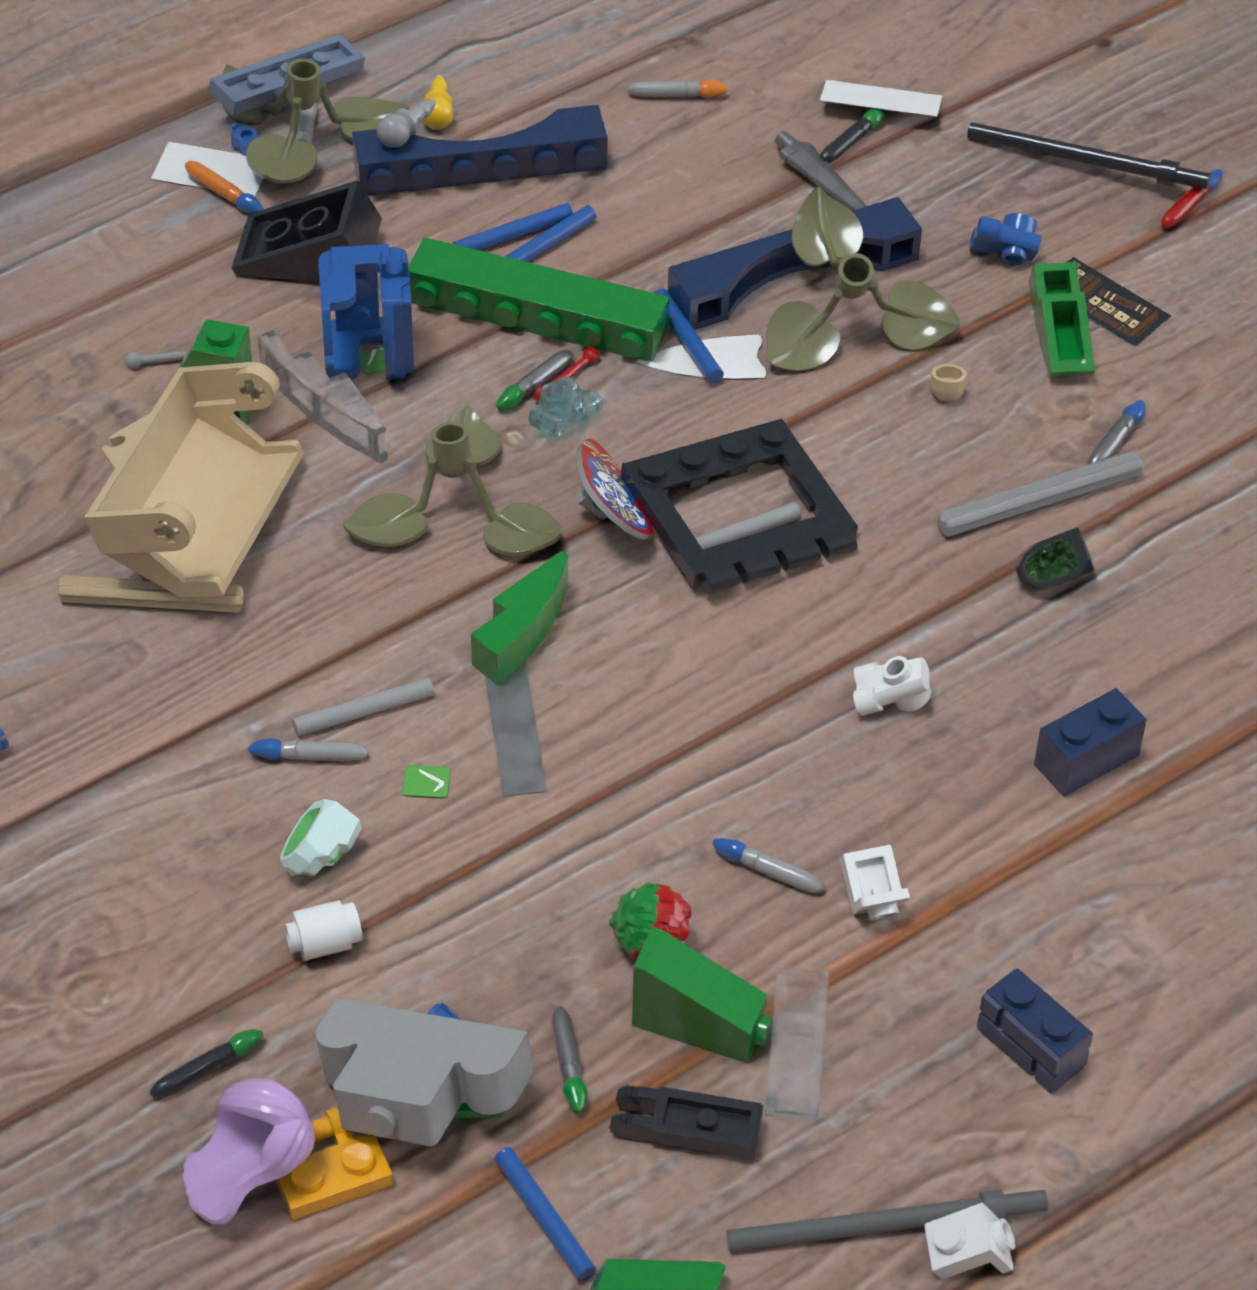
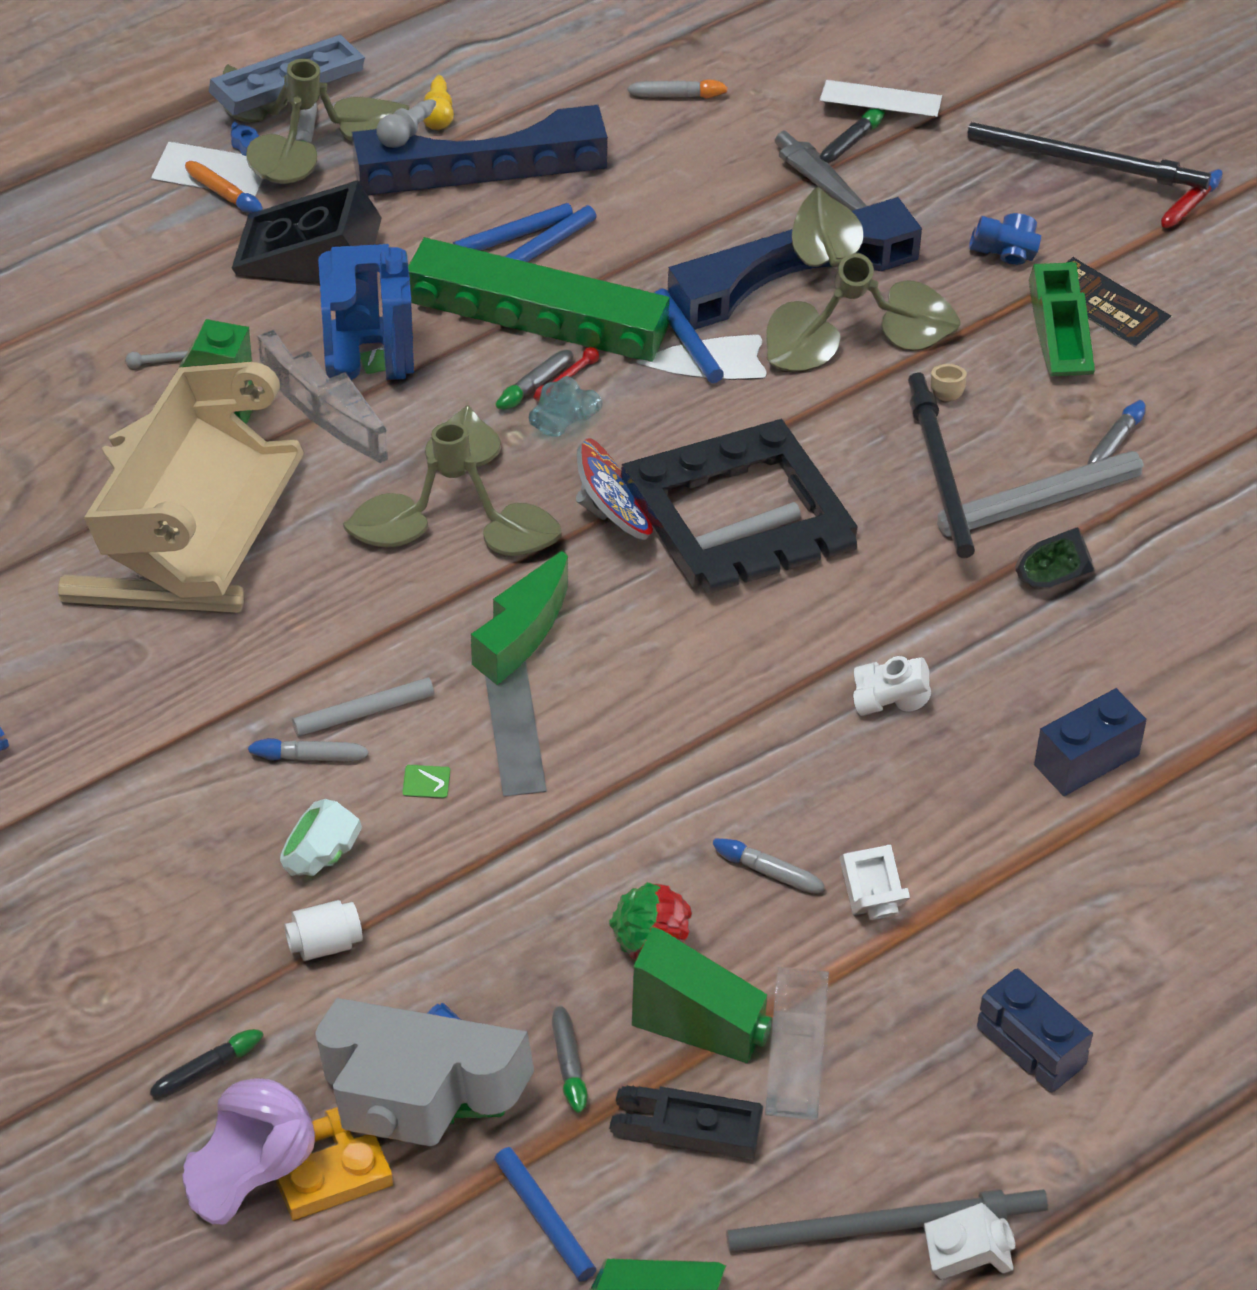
none -> black bar [908,372,975,558]

